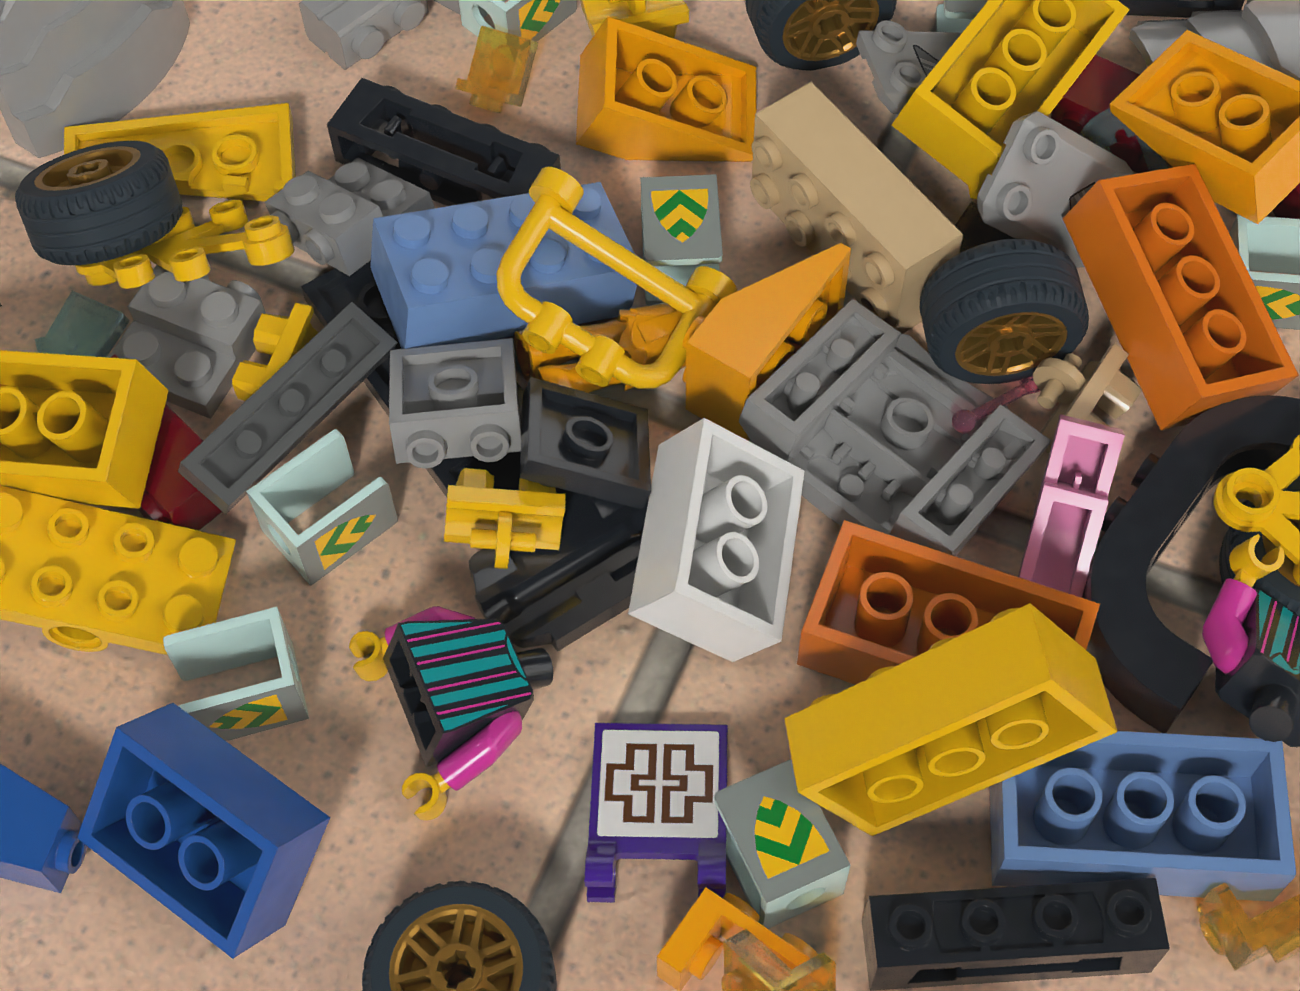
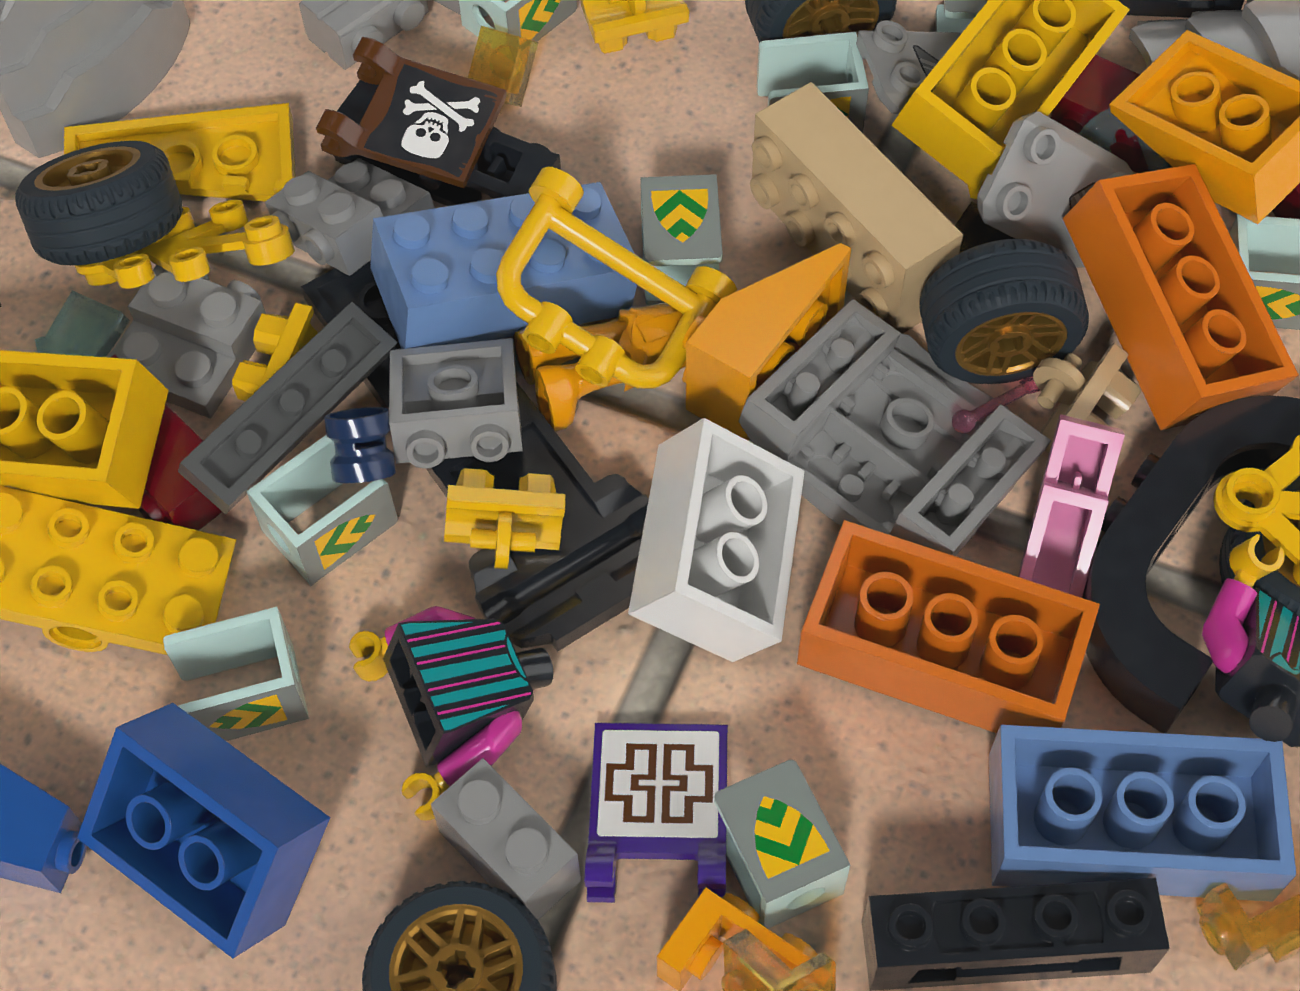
black plate [520,377,651,510] -> none
light orange slope [576,16,756,162] -> none
yellow brick [784,603,1118,836] -> none
none -> flag [316,37,507,188]
none -> dark blue wheel [324,407,396,483]
none -> light grey brick [431,758,581,920]
none -> light aqua piece [756,32,869,133]

